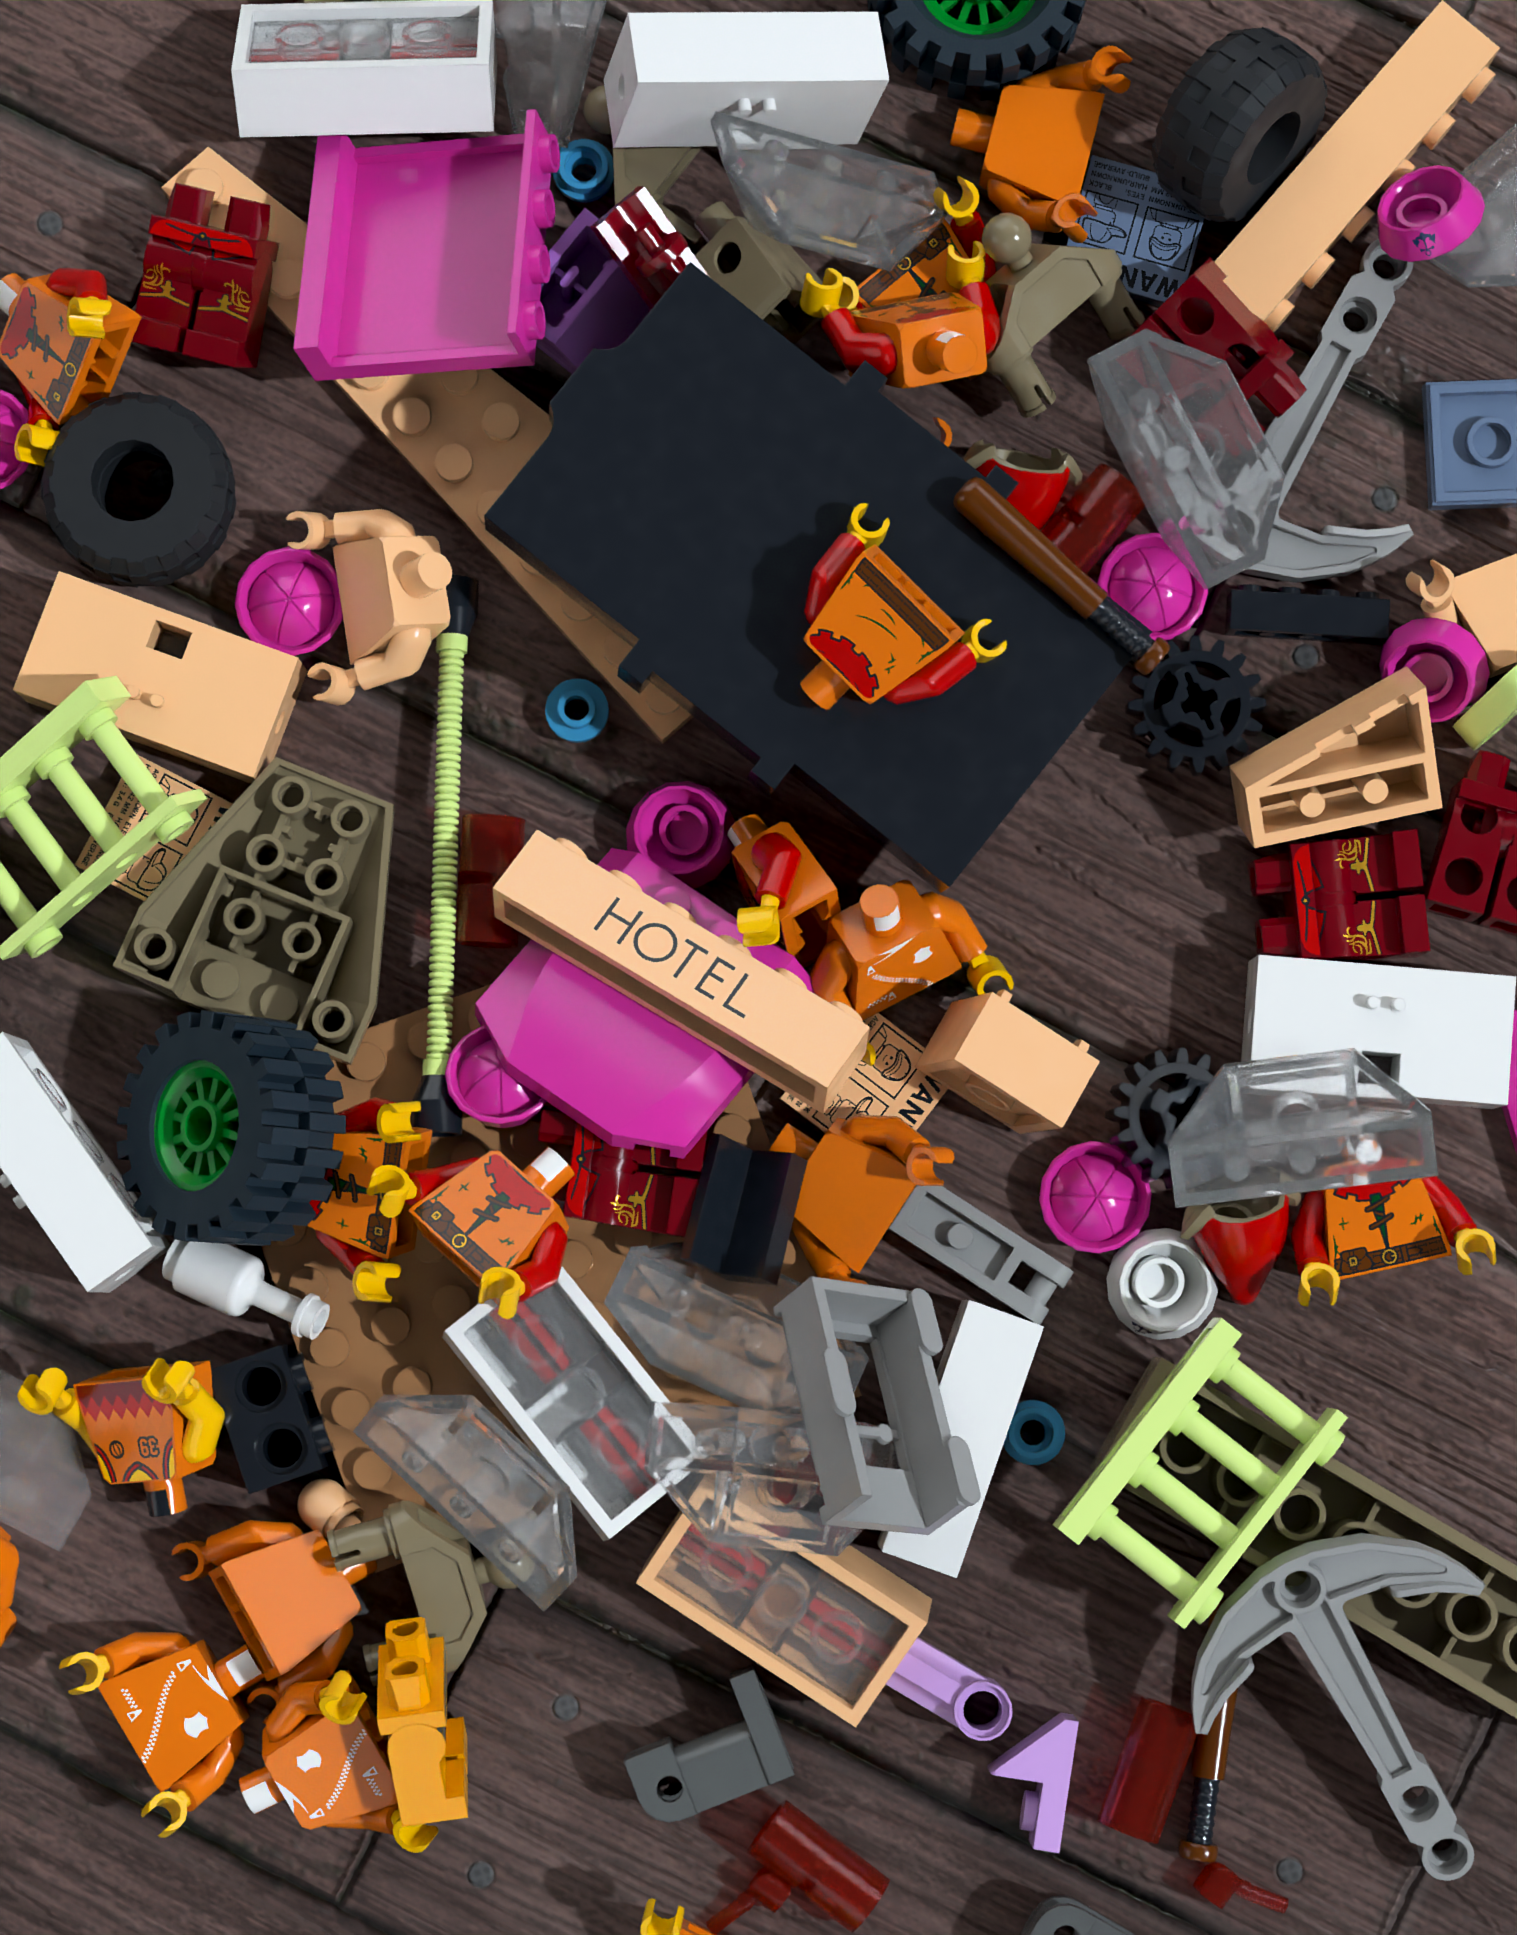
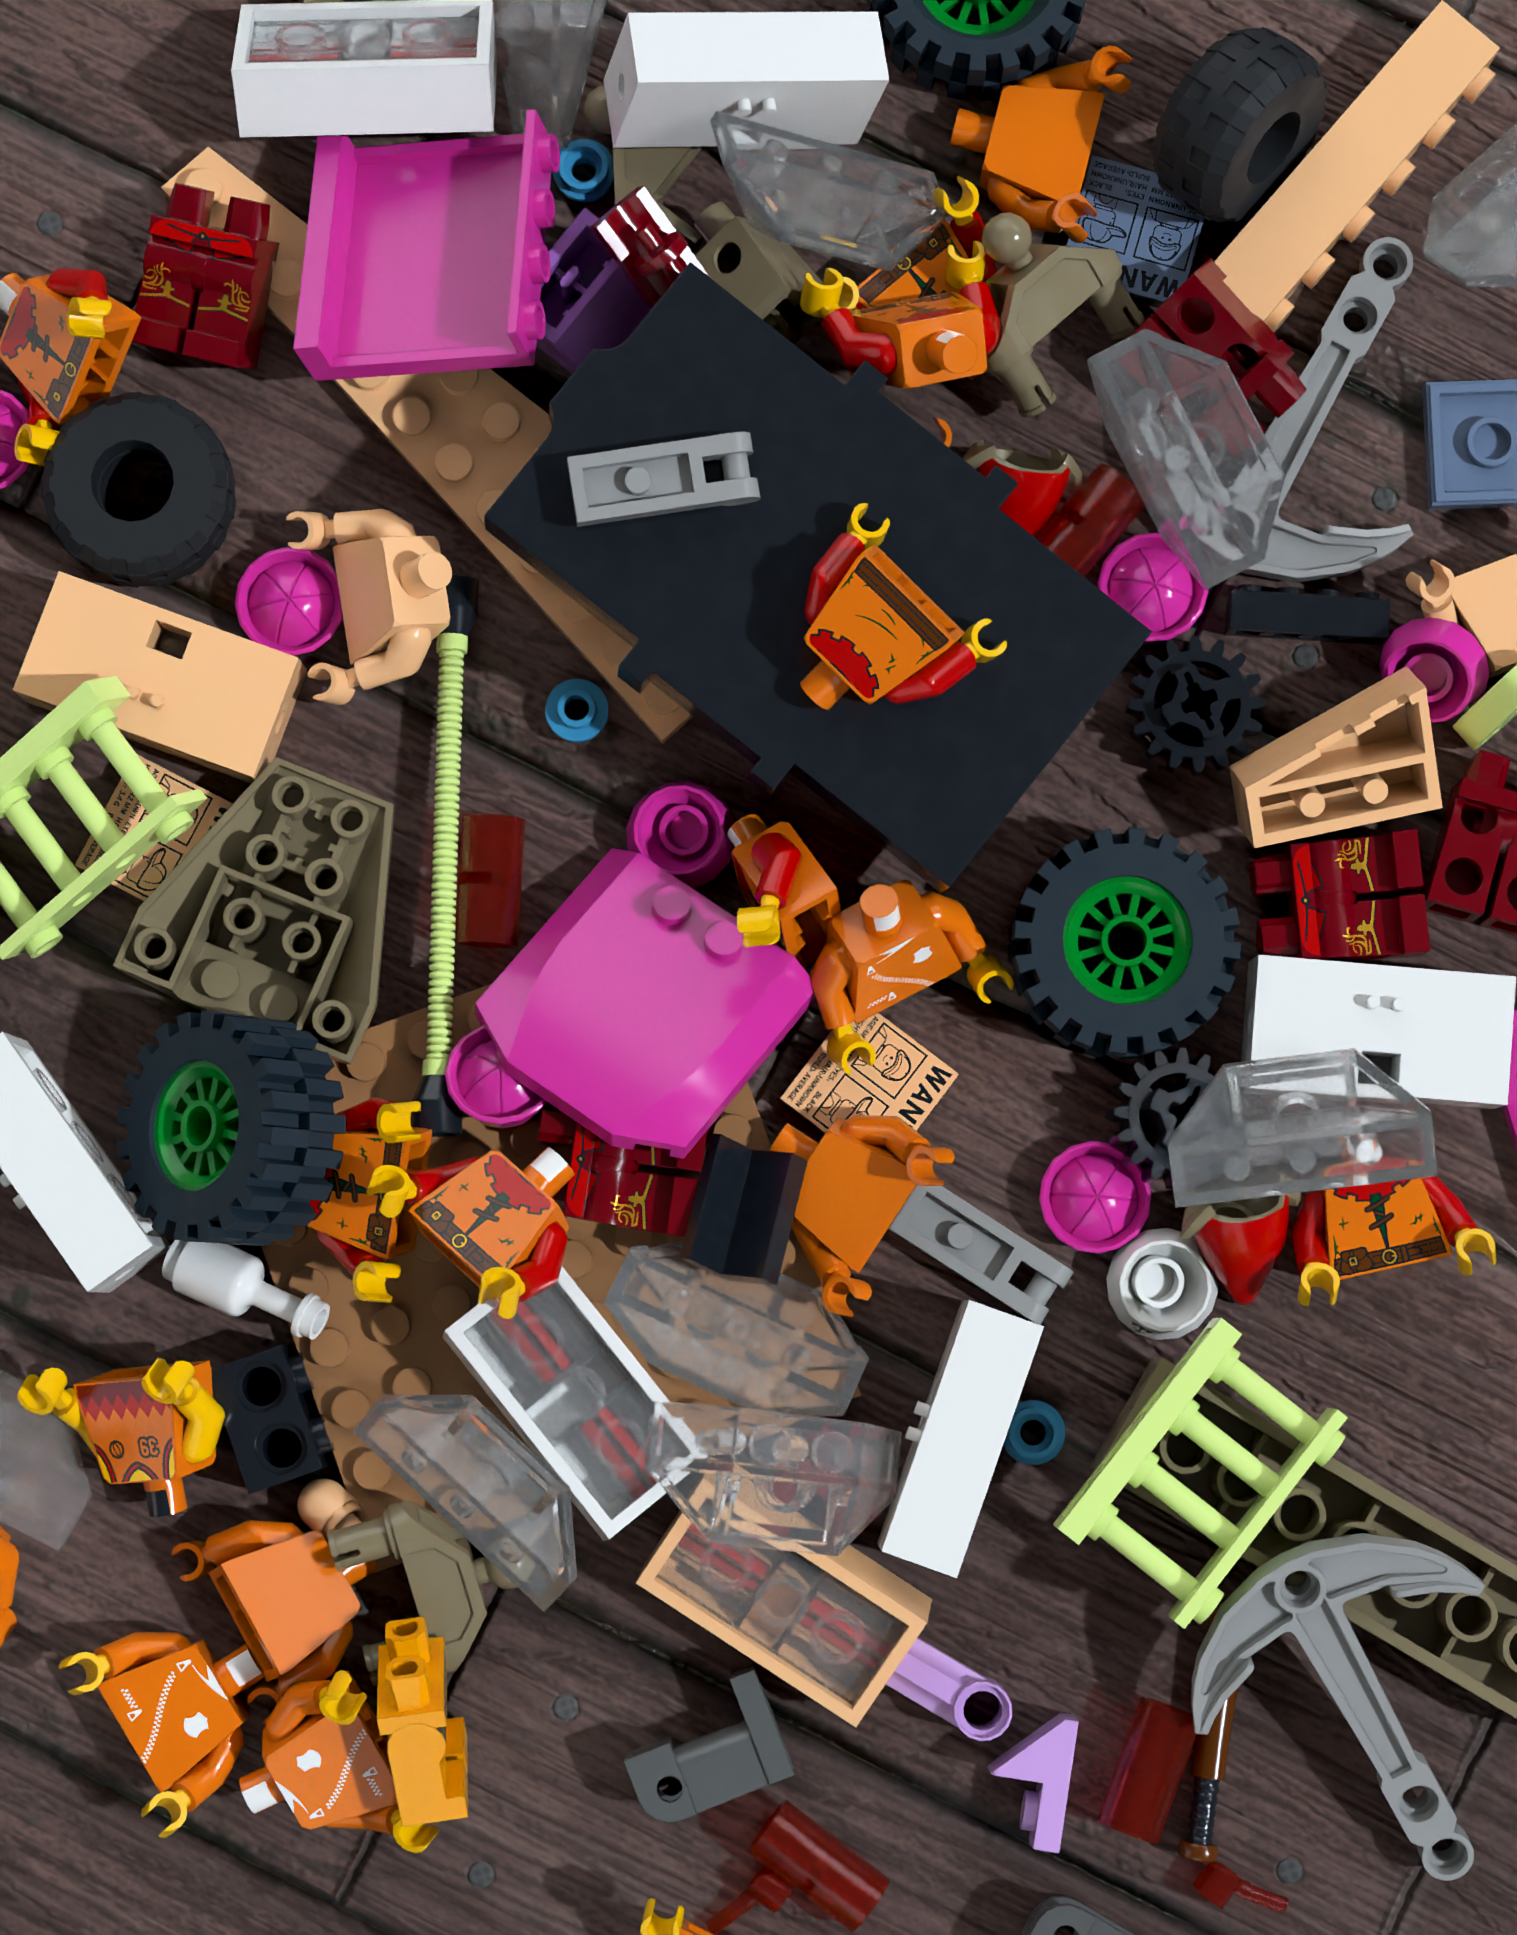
light nougat brick [493,830,870,1114] -> none
light grey piece [773,1276,981,1535] -> none
light nougat container [915,989,1100,1134] -> none
reddish brown piece [953,477,1170,675] -> none
dark pink hat [1377,165,1485,262] -> none
none -> light grey plate [567,432,761,527]
none -> black wheel [1008,827,1241,1060]

